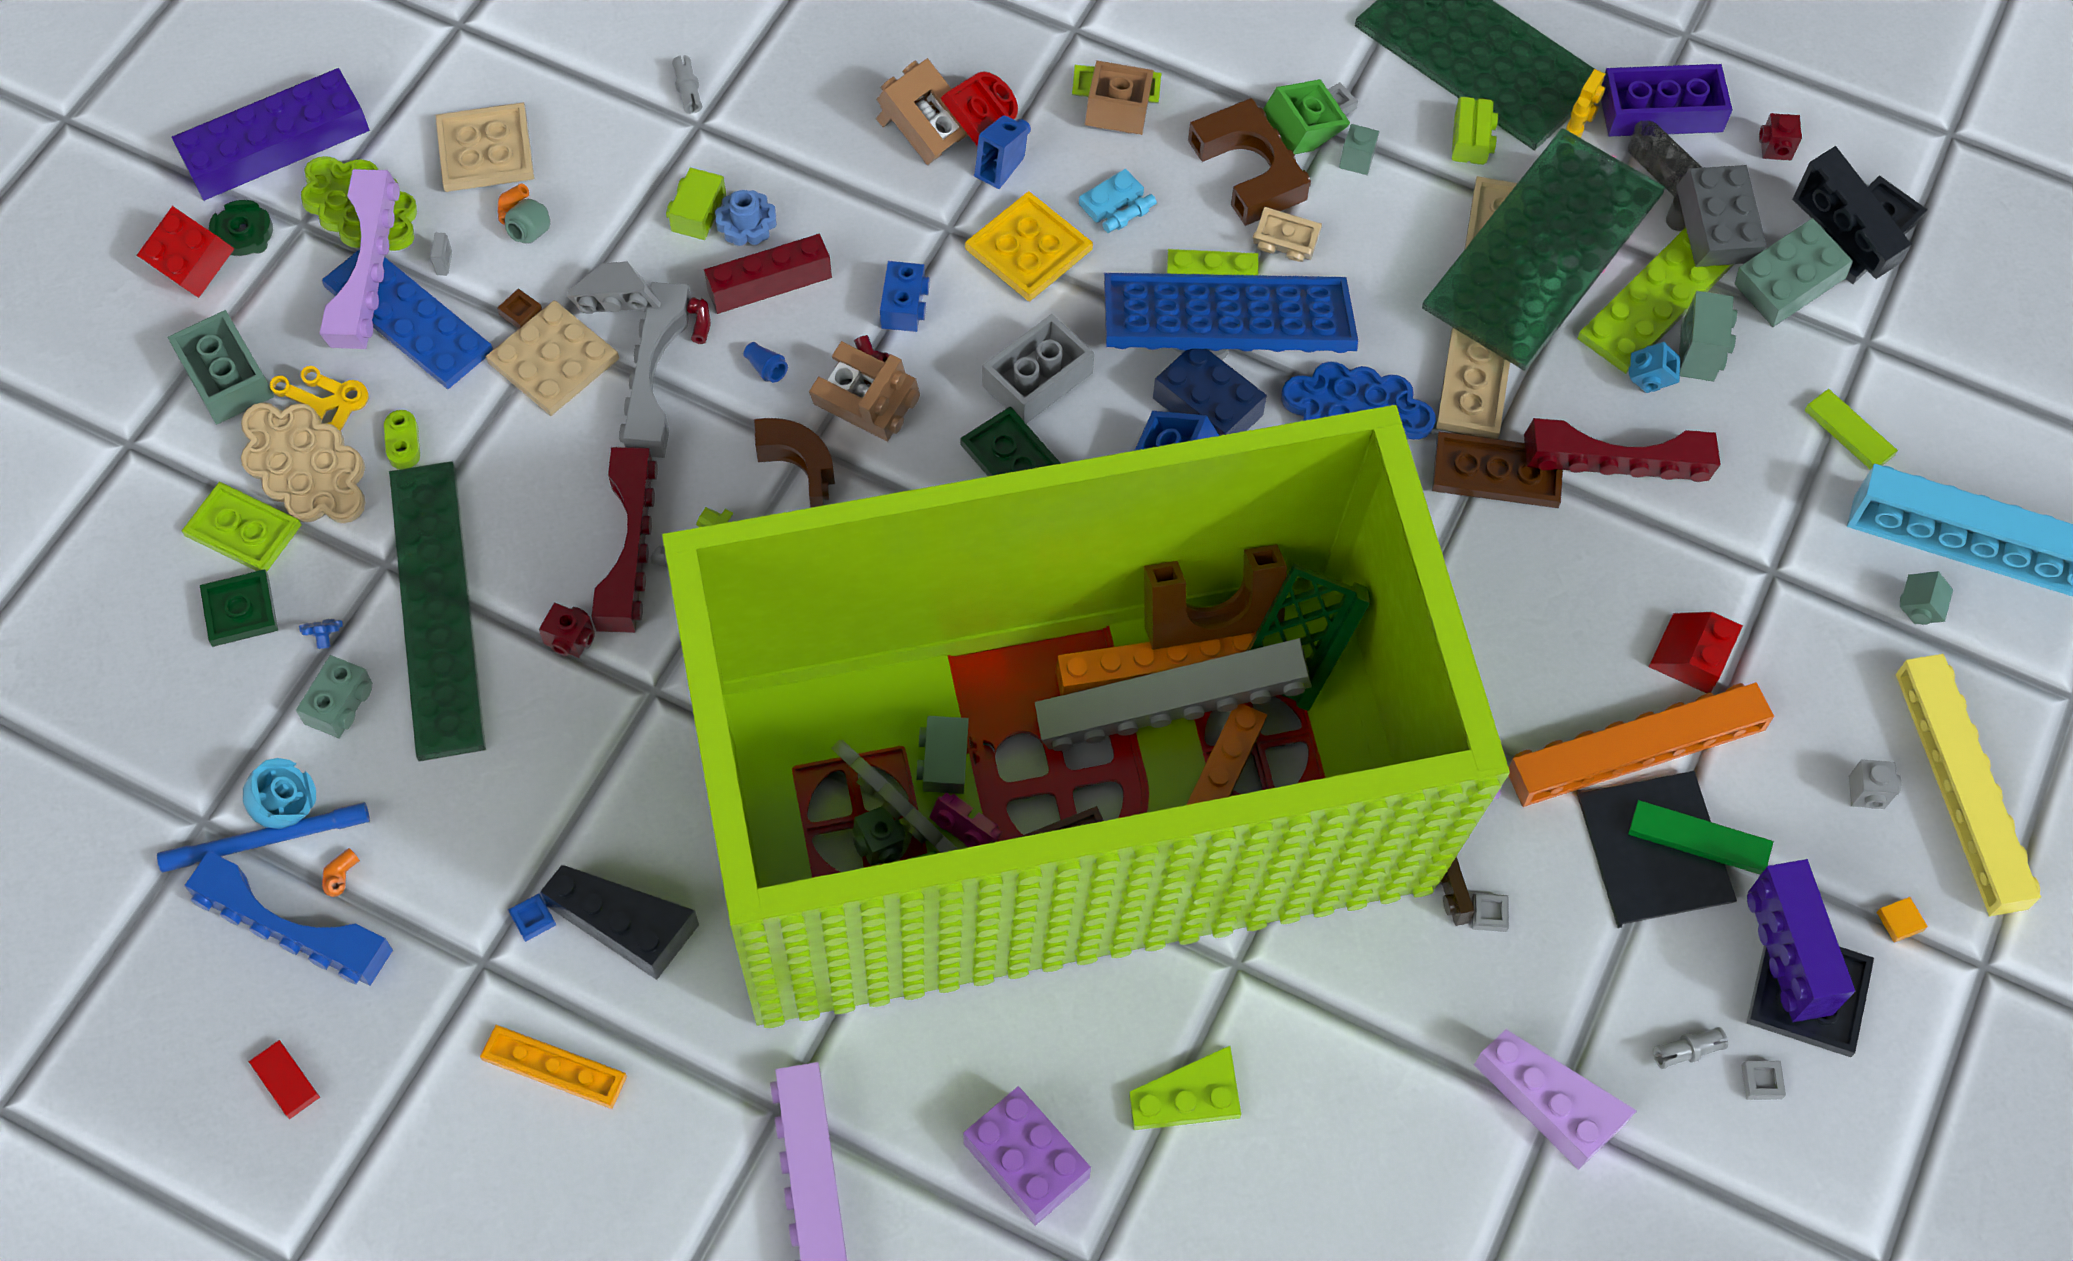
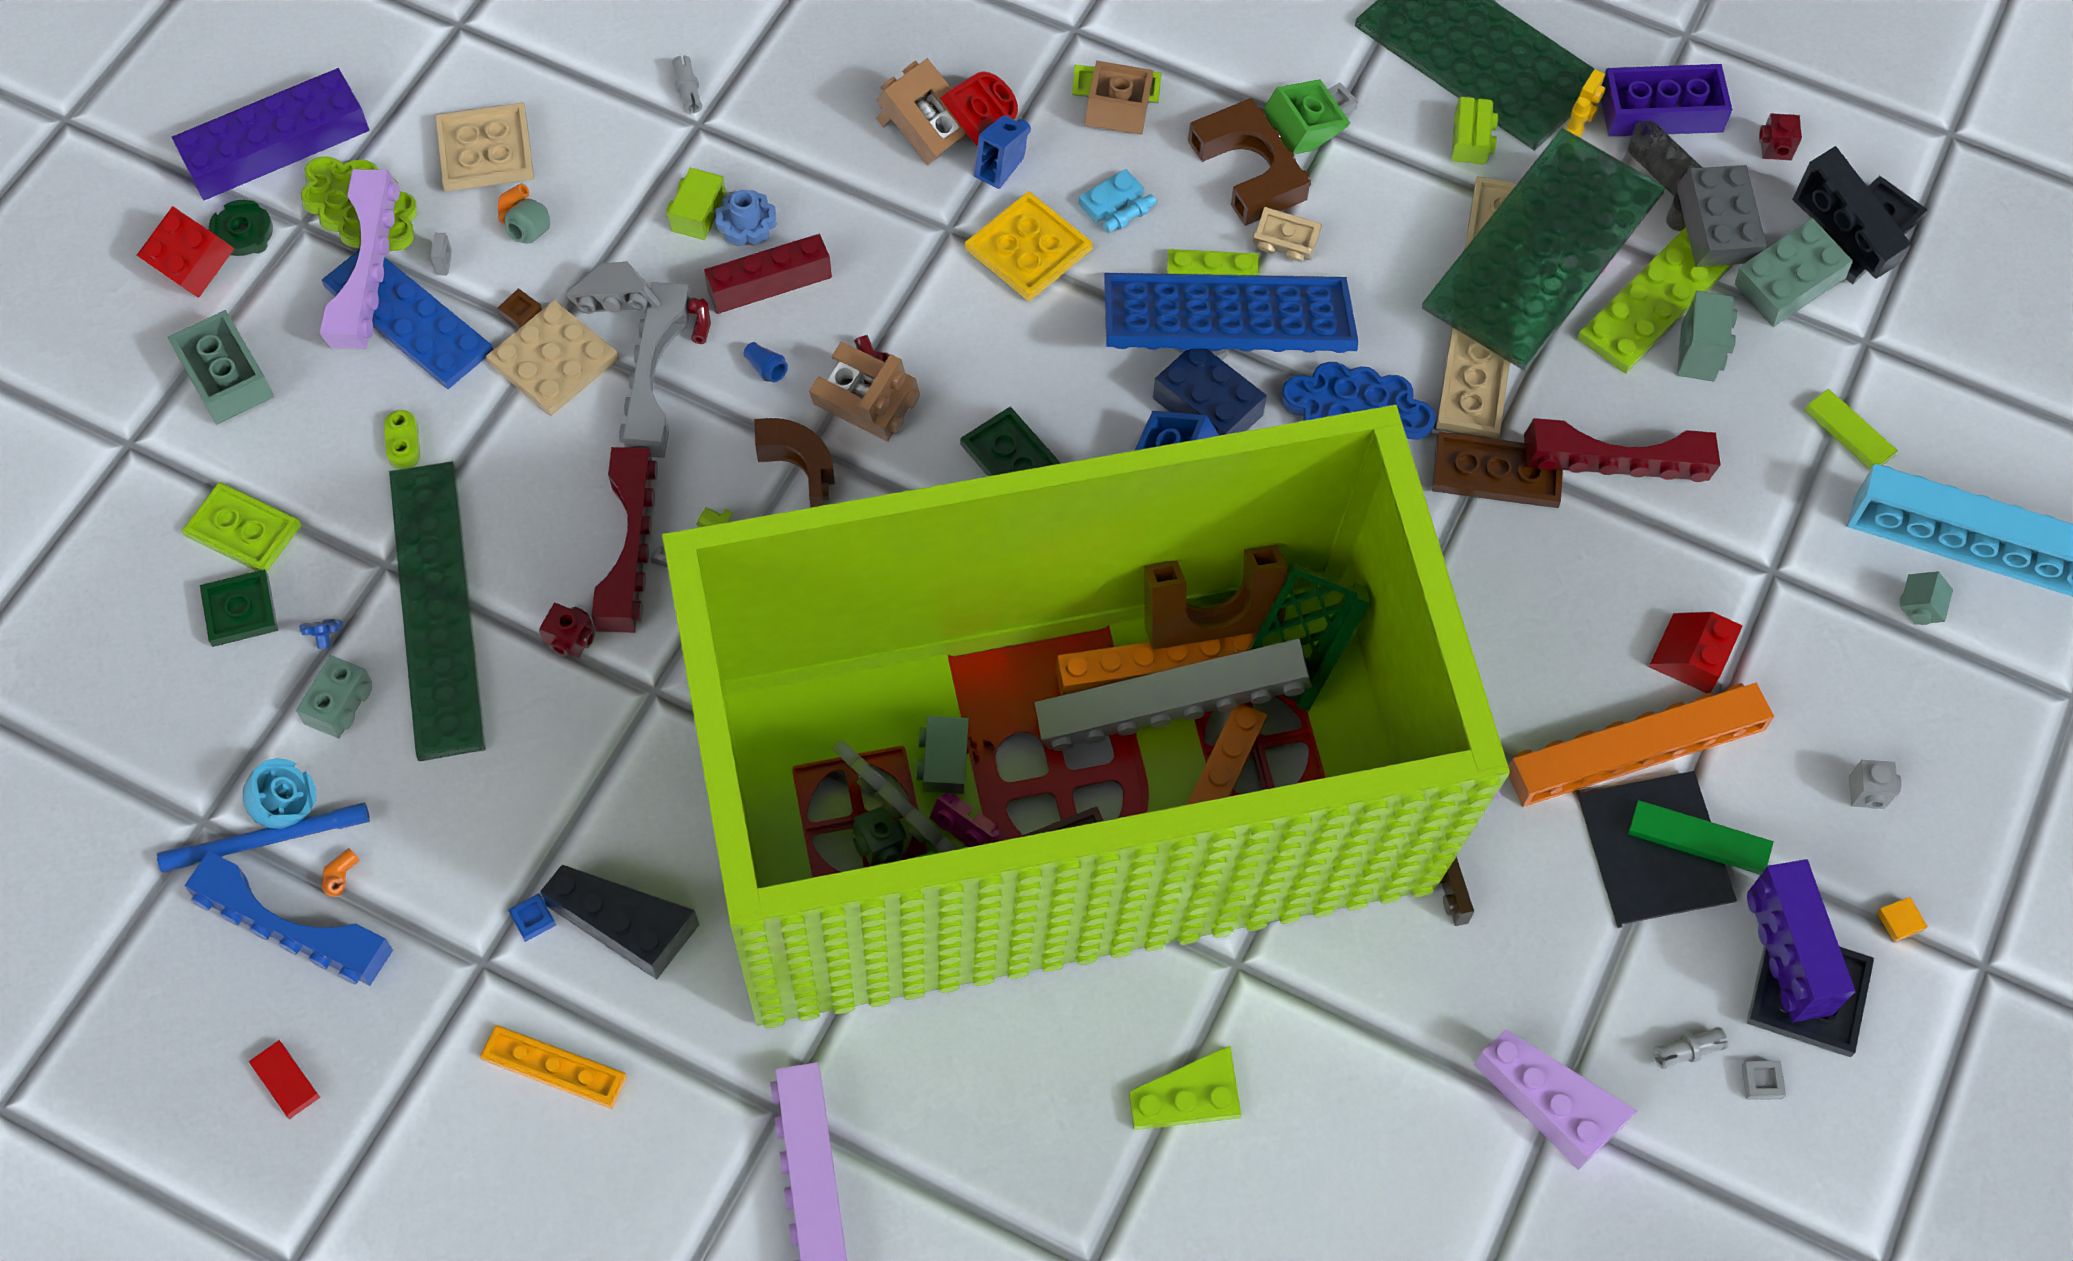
tan plate [241,402,366,523] -> none
yellow plant [270,366,369,434] -> none
blue brick [880,261,930,332] -> none
medium lavender brick [963,1086,1091,1226] -> none
light grey brick [982,314,1094,424] -> none
sand green brick [1339,124,1379,176] -> none
light grey tile [1472,893,1509,932] -> none
dark azure brick [1629,342,1680,393] -> none
light yellow brick [1895,654,2041,917] -> none

